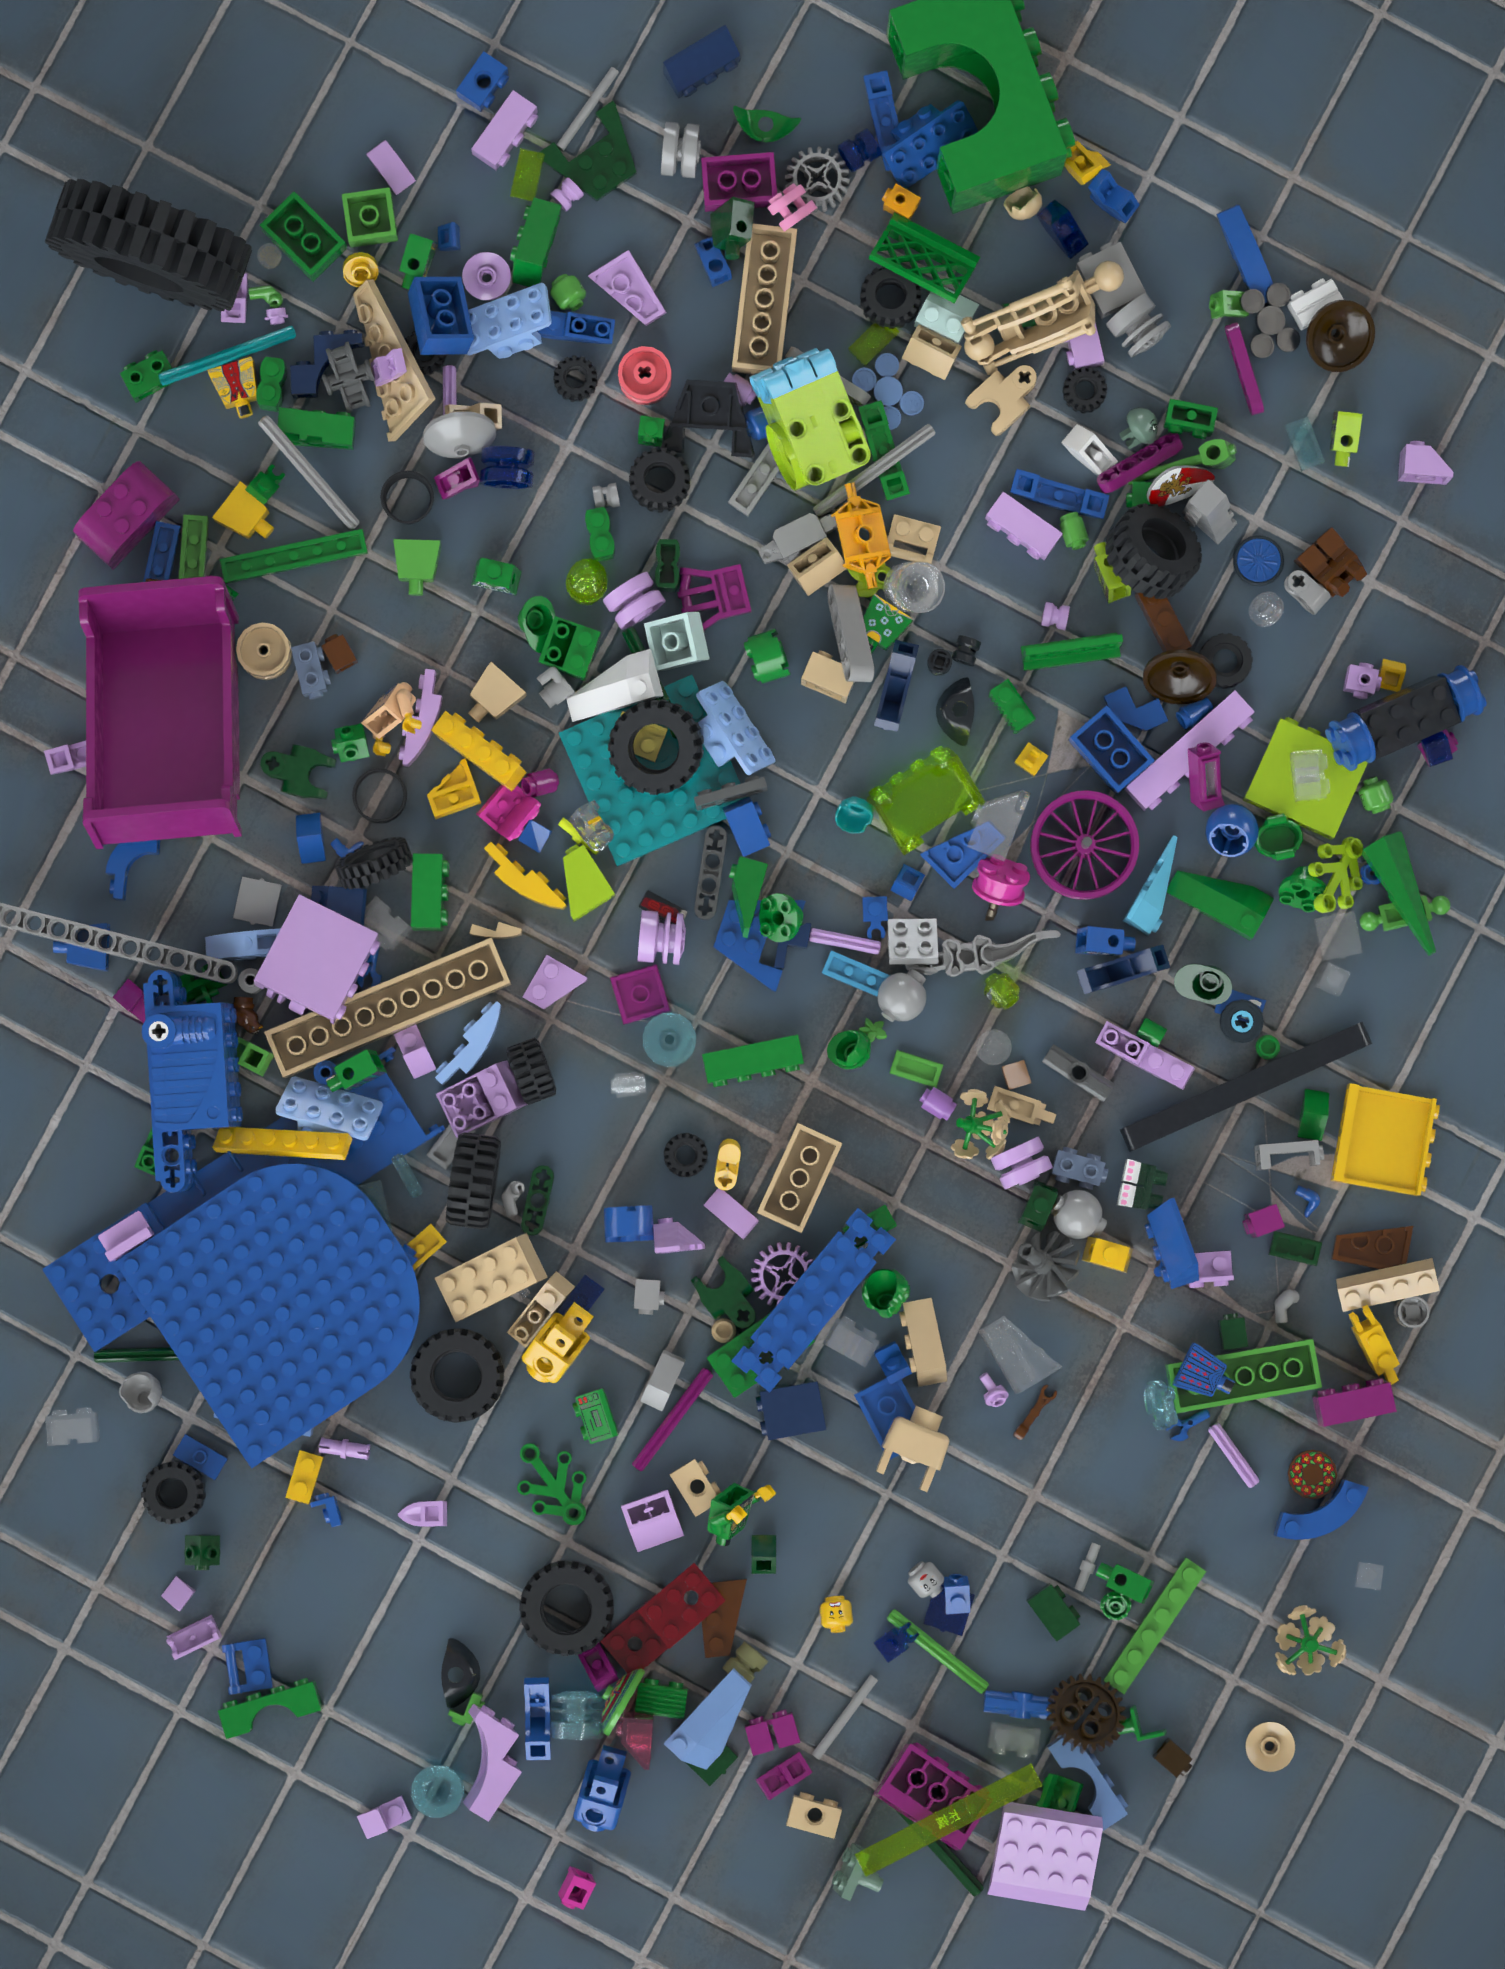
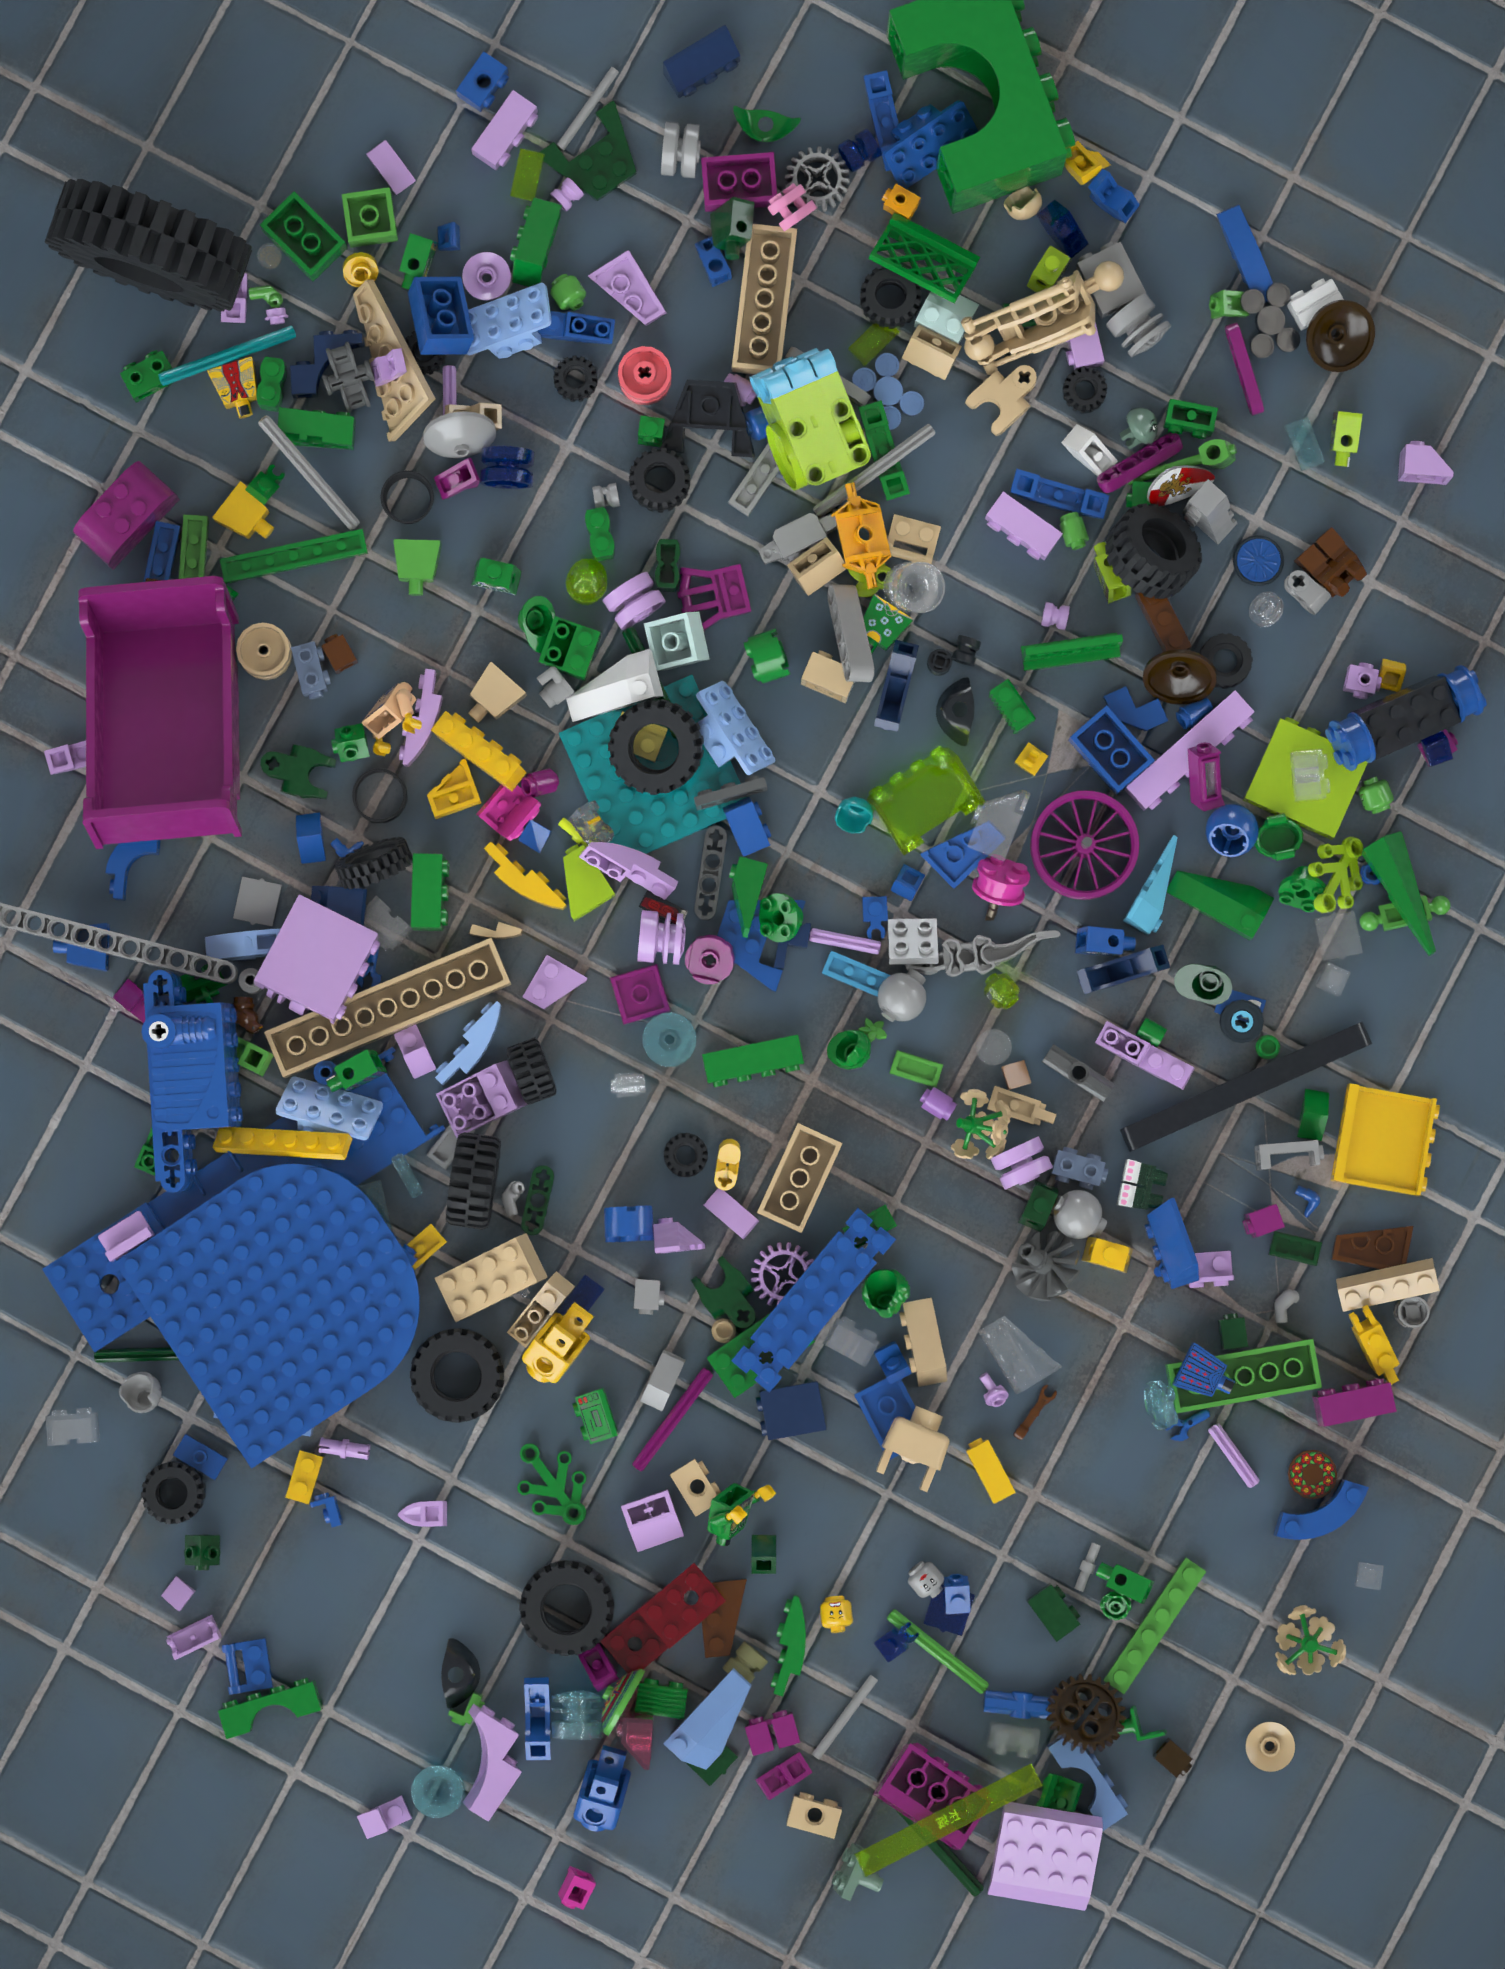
none -> lavender slope [579,842,678,900]
none -> plate [685,935,735,984]
none -> green slope [770,1595,806,1697]
none -> yellow brick [965,1438,1016,1504]
none -> lime torso [1027,245,1071,293]

